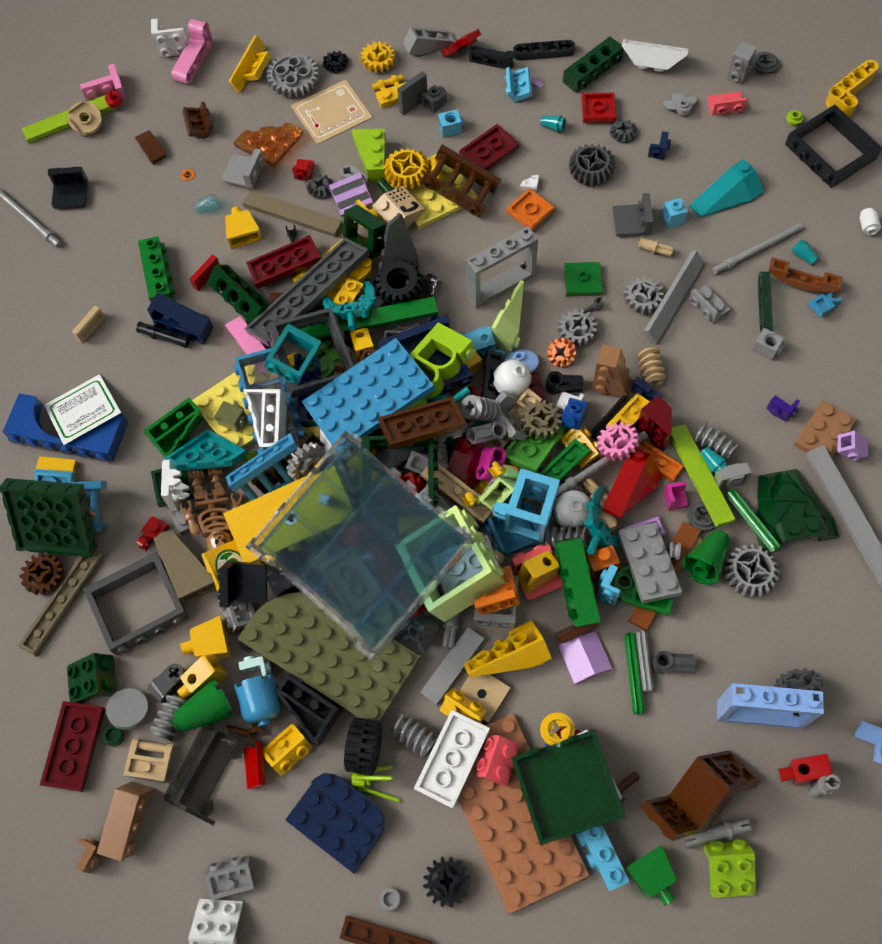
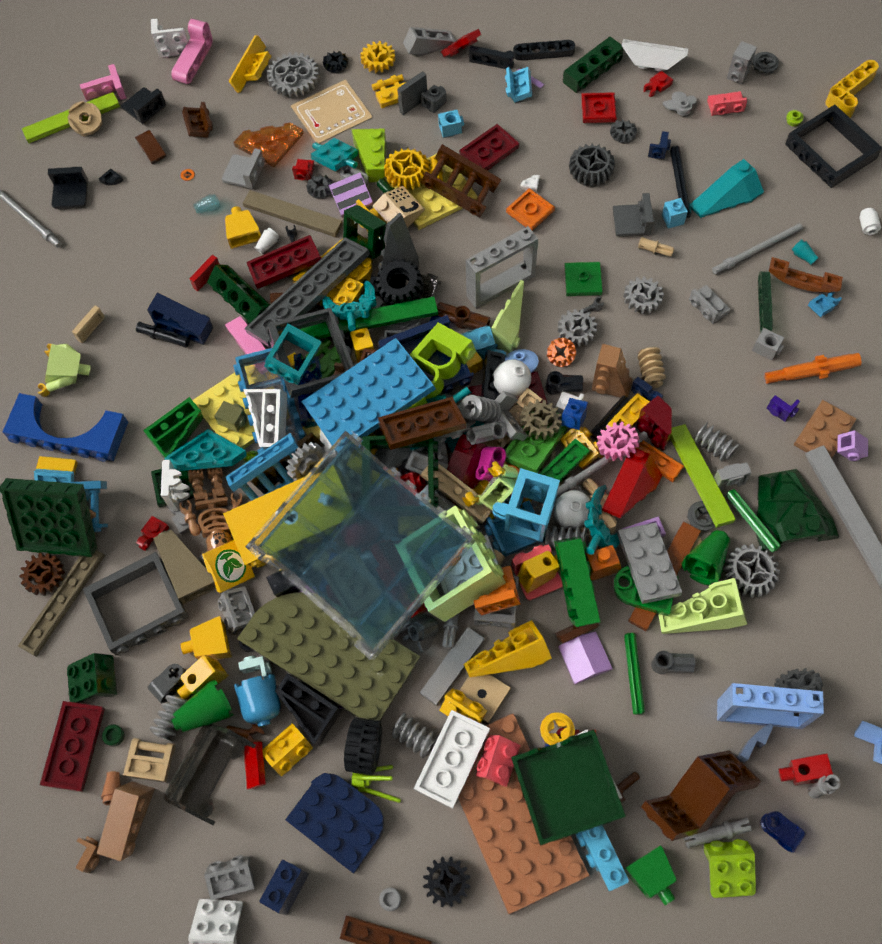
white sticker [44,374,121,445] -> none
red tile [105,90,123,108] -> none
light grey tile [106,688,149,730] -> none
green brick [138,236,176,302] -> none
black bracket [217,560,267,608] -> none
teal cone [540,115,566,132] -> none
medium azure bracket [597,564,621,605] -> none
light grey axle [636,631,654,692] -> none
light grey tile [644,251,704,344] -> none
dark pink panel [663,481,688,511] -> none
light grey bush [668,542,681,561] -> none
teal cone [700,447,728,474] -> none
none -> yellowish green torso [38,343,91,397]
none -> black tile [98,168,124,185]
none -> nougat cone [101,771,121,805]
none -> black bracket [121,87,166,125]
none -> white cone [255,228,279,254]
none -> dark blue panel [259,860,309,915]
none -> teal plate [311,138,359,172]
none -> reddish brown piece [435,302,491,329]
none -> red plate [643,71,673,97]
none -> yellowish green wedge [658,578,747,634]
none -> black axle [670,145,692,218]
none -> sand blue slope [737,724,773,763]
none -> clear blue piece [760,811,806,853]
none -> orange piece [764,353,862,384]

